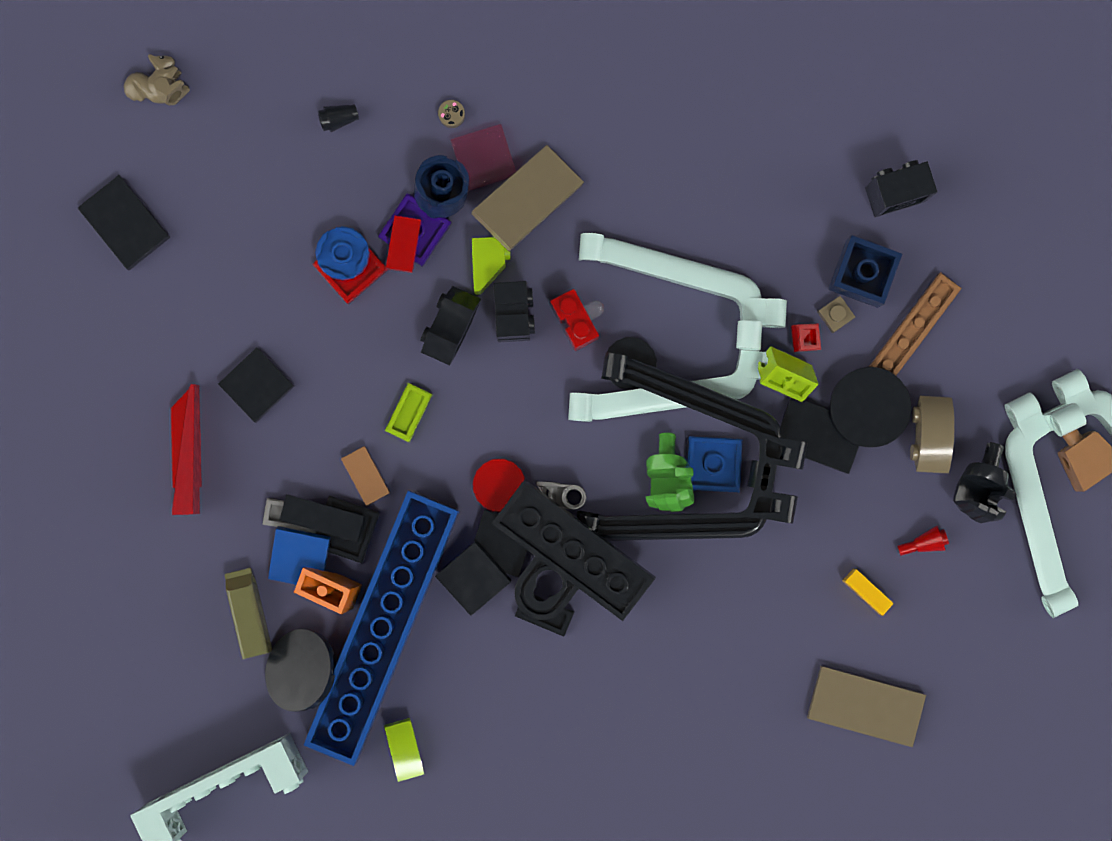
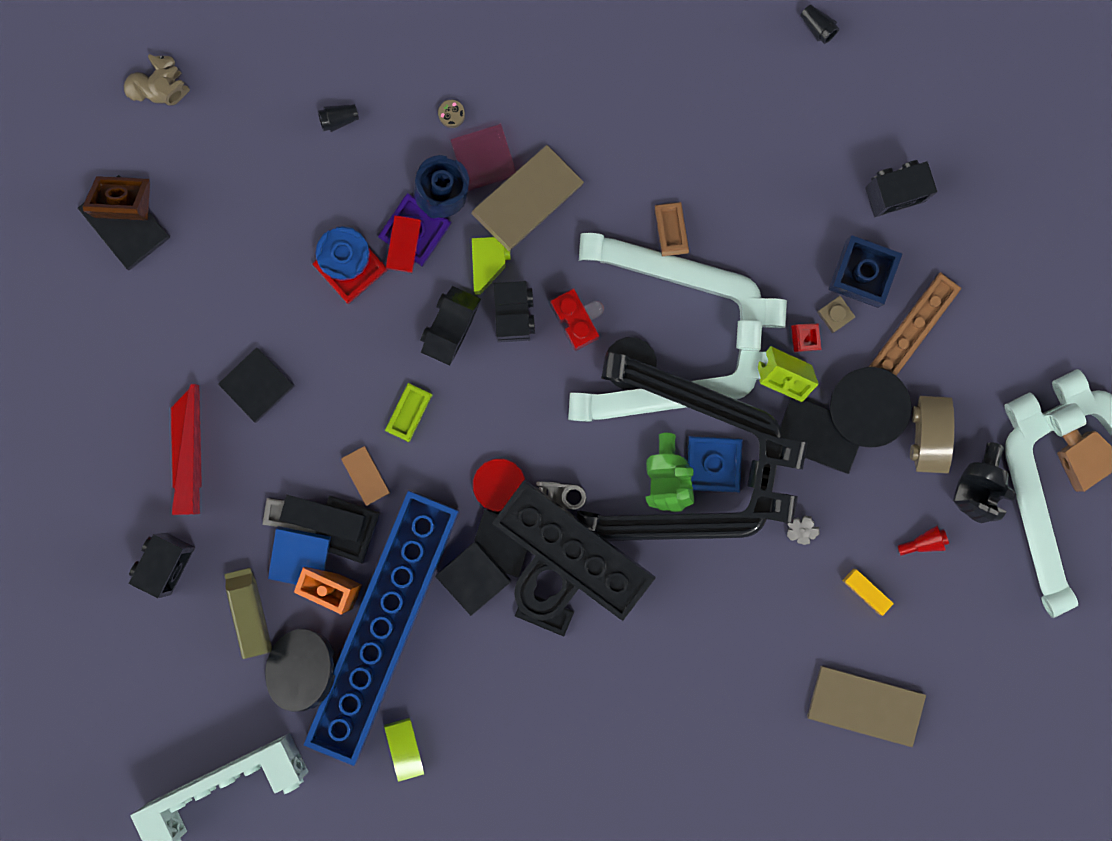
none -> reddish brown slope [83,176,150,220]
none -> black brick [128,533,195,598]
none -> medium nougat tile [655,202,689,256]
none -> light grey plant [787,515,820,545]
none -> black cone [800,5,839,44]

